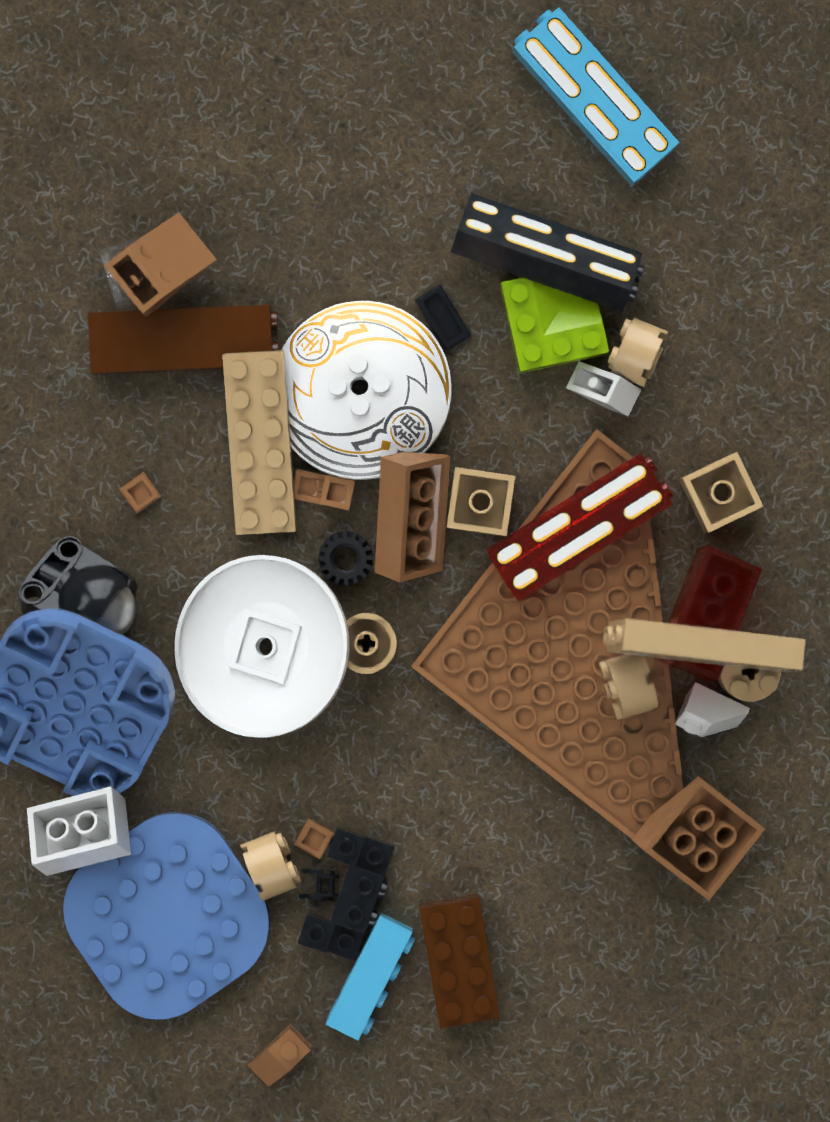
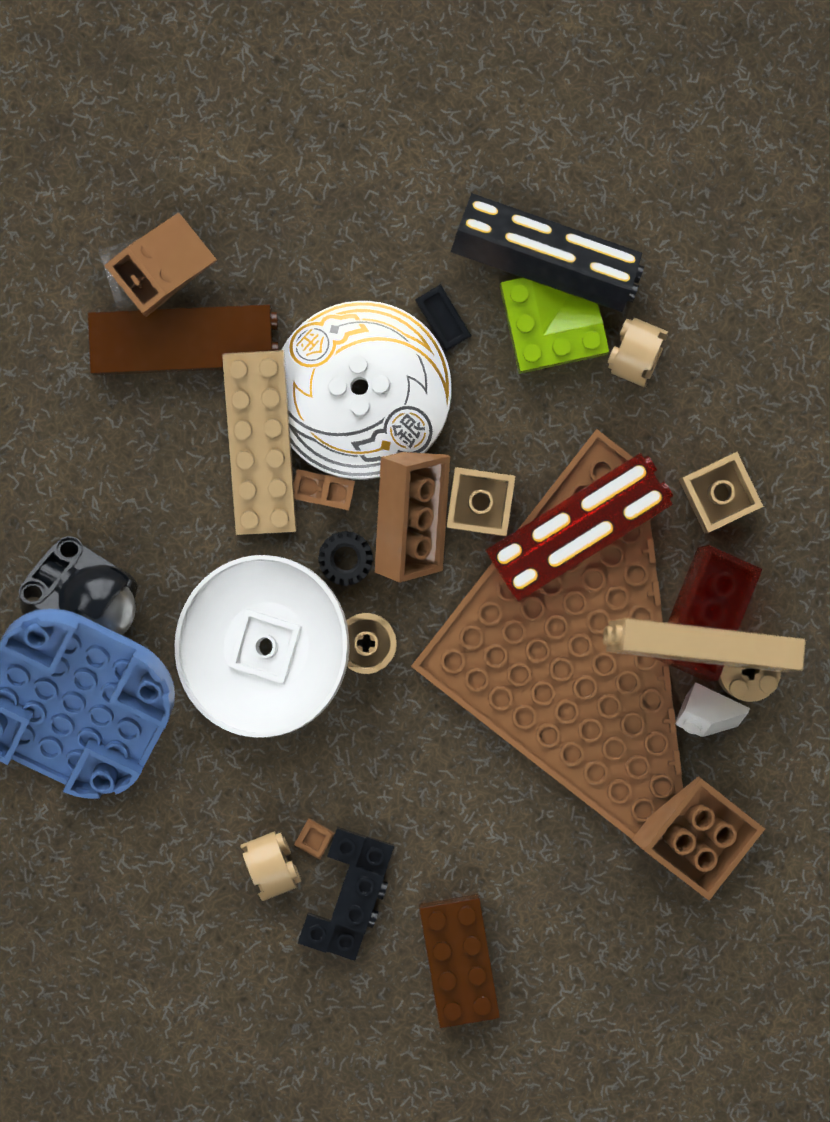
white brick [27,786,131,876] -> none
medium blue plate [63,812,270,1020] -> none
medium nougat tile [119,472,162,514] -> none
medium nougat slope [248,1023,312,1087] -> none
black piece [299,868,339,900] -> none
medium azure brick [326,912,415,1040] -> none
medium azure brick [512,7,680,187] -> none
white slope [566,361,641,416] -> none
tan brick [599,654,658,721] -> none

